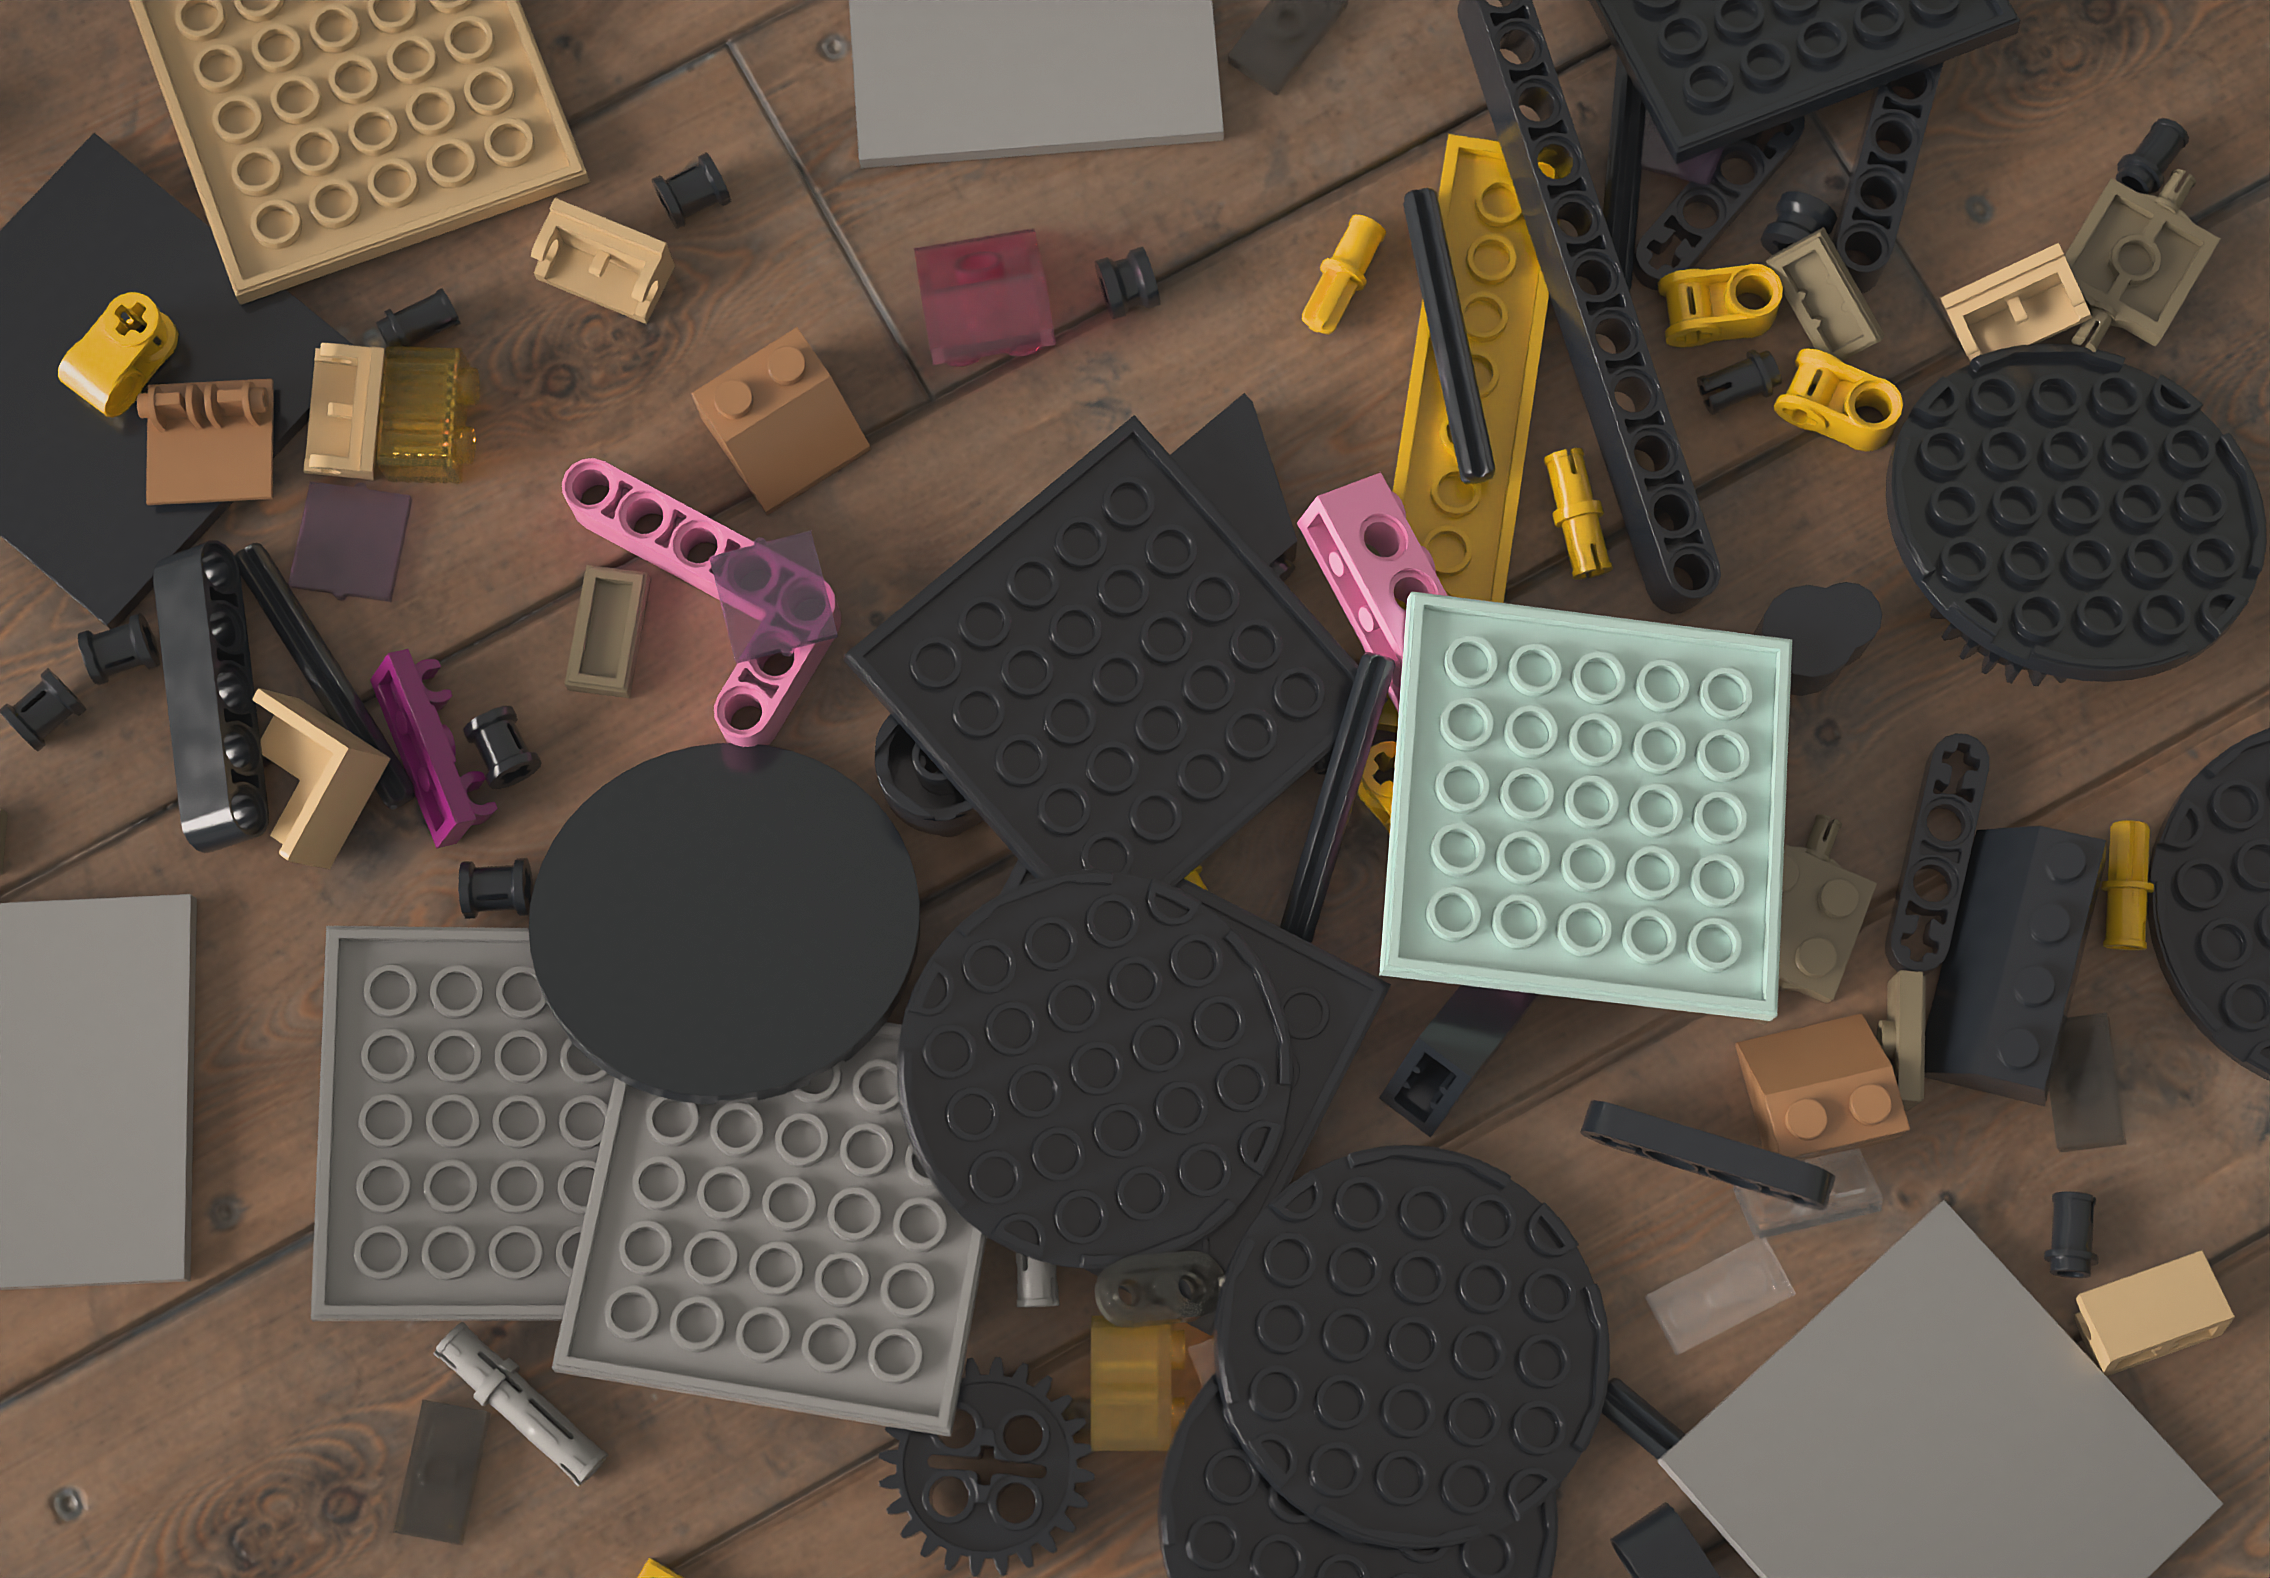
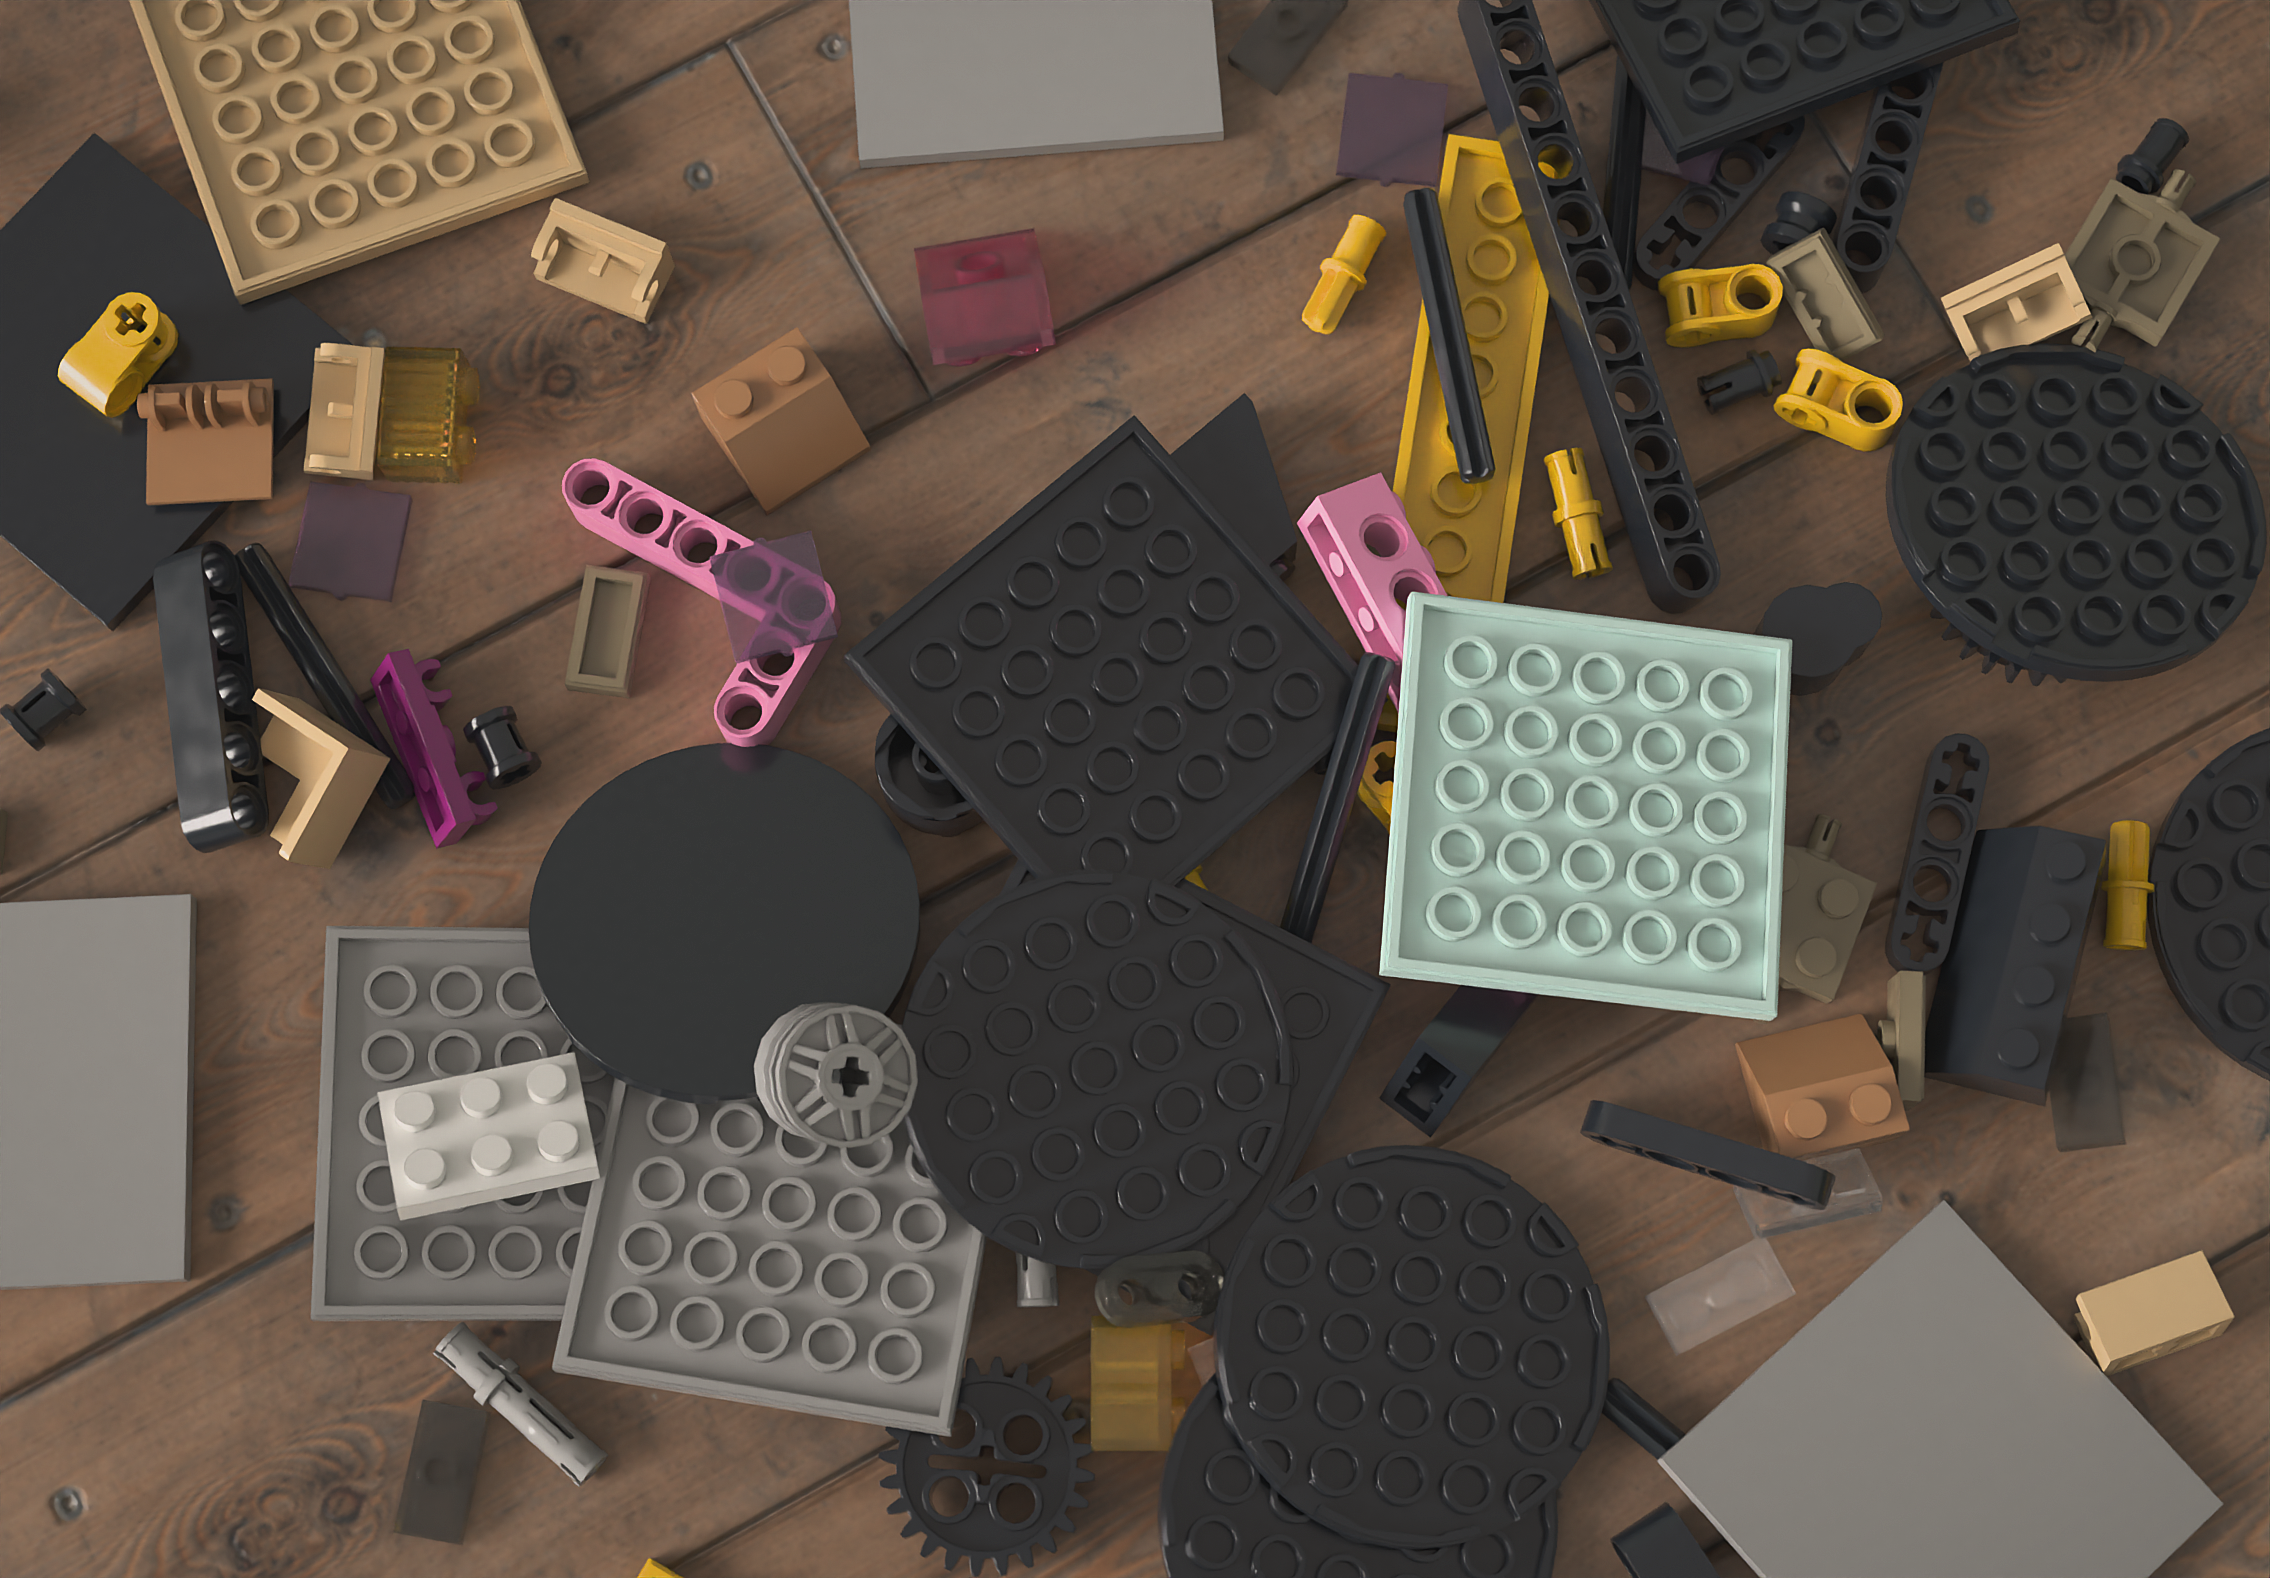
black bush [78,613,160,685] -> none
black pin [376,288,461,356] -> none
black bush [458,858,533,919] -> none
black bush [652,152,731,229] -> none
black wheel [1095,246,1160,320] -> none
black pin [2044,1191,2099,1278] -> none
none -> white plate [377,1052,600,1220]
none -> light grey wheel [754,1002,918,1148]
none -> piece [1336,73,1448,187]

